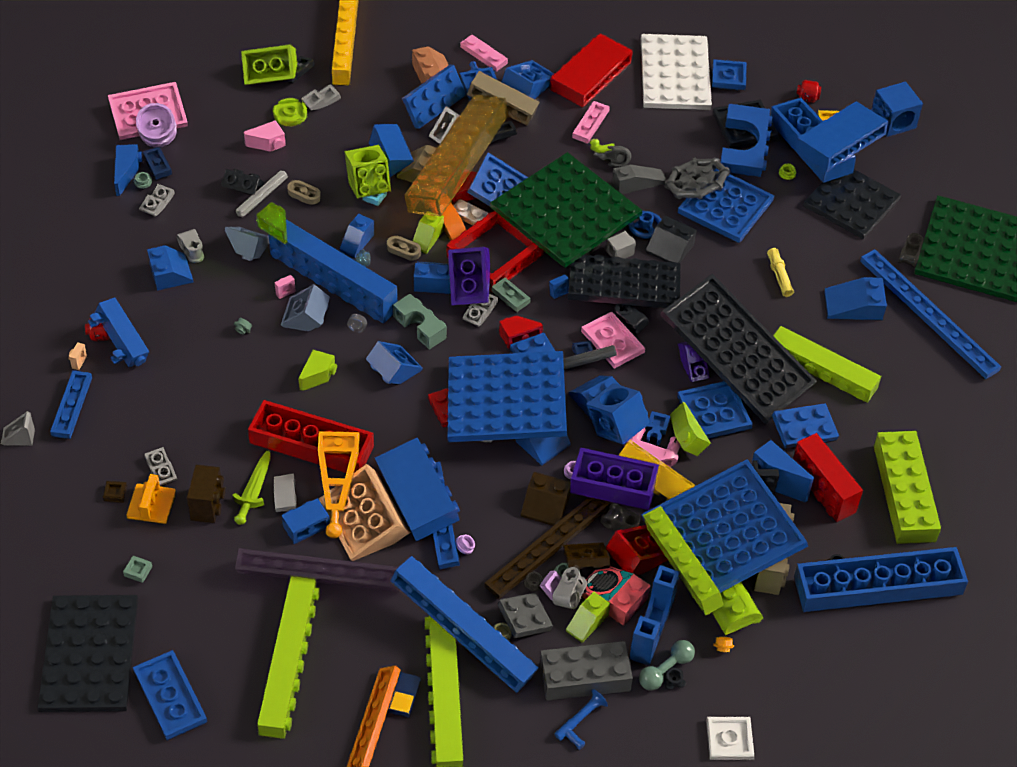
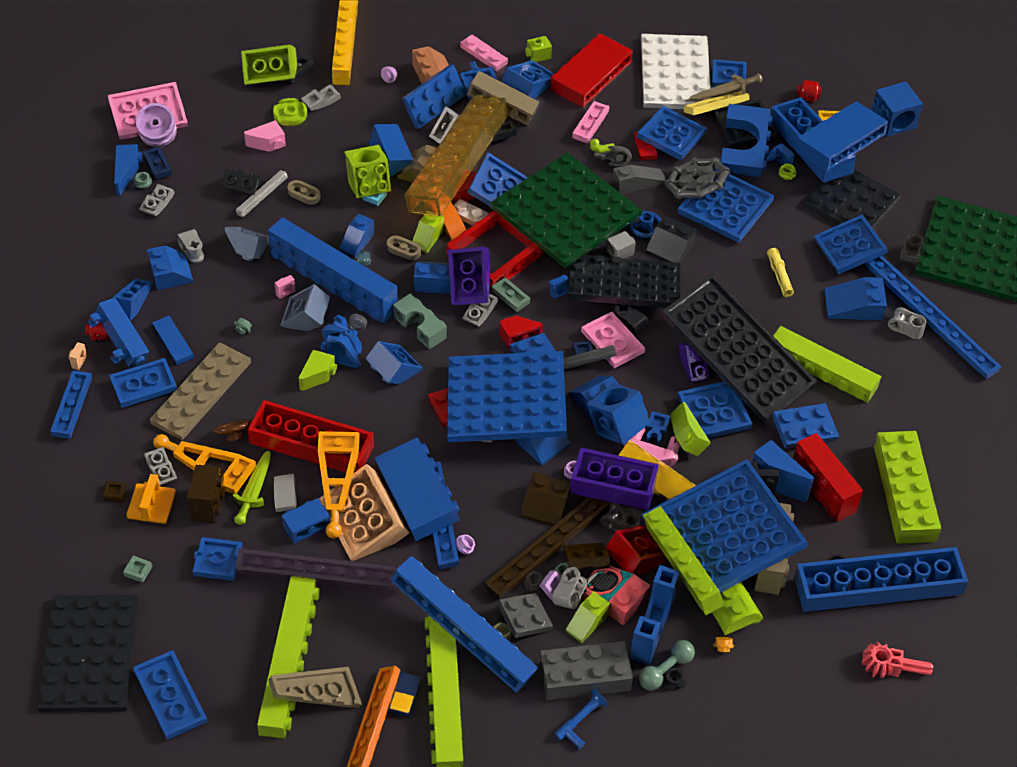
light grey slope [1,412,35,446] -> none
clear neon green slope [256,202,288,244] -> none
white tile [706,717,754,760] -> none
none -> blue plate [109,358,177,408]
none -> blue slope [114,278,153,321]
none -> dark tan plate [150,342,251,440]
none -> blue tile [152,316,194,365]
none -> light orange plate [153,434,256,494]
none -> blue plate [193,537,243,581]
none -> reddish brown piece [213,419,251,441]
none -> dark tan wing [268,667,362,708]
none -> blue helmet [320,315,362,368]
none -> lavender plate [381,66,397,83]
none -> lime brick [525,36,552,62]
none -> red tile [634,132,658,161]
none -> blue plate [637,106,707,160]
none -> light yellow tile [684,91,749,115]
none -> dark tan sword [689,73,762,101]
none -> blue plate [765,144,795,165]
none -> blue plate [814,214,888,275]
none -> coral gear [862,641,933,679]
none -> light grey piece [888,307,926,339]

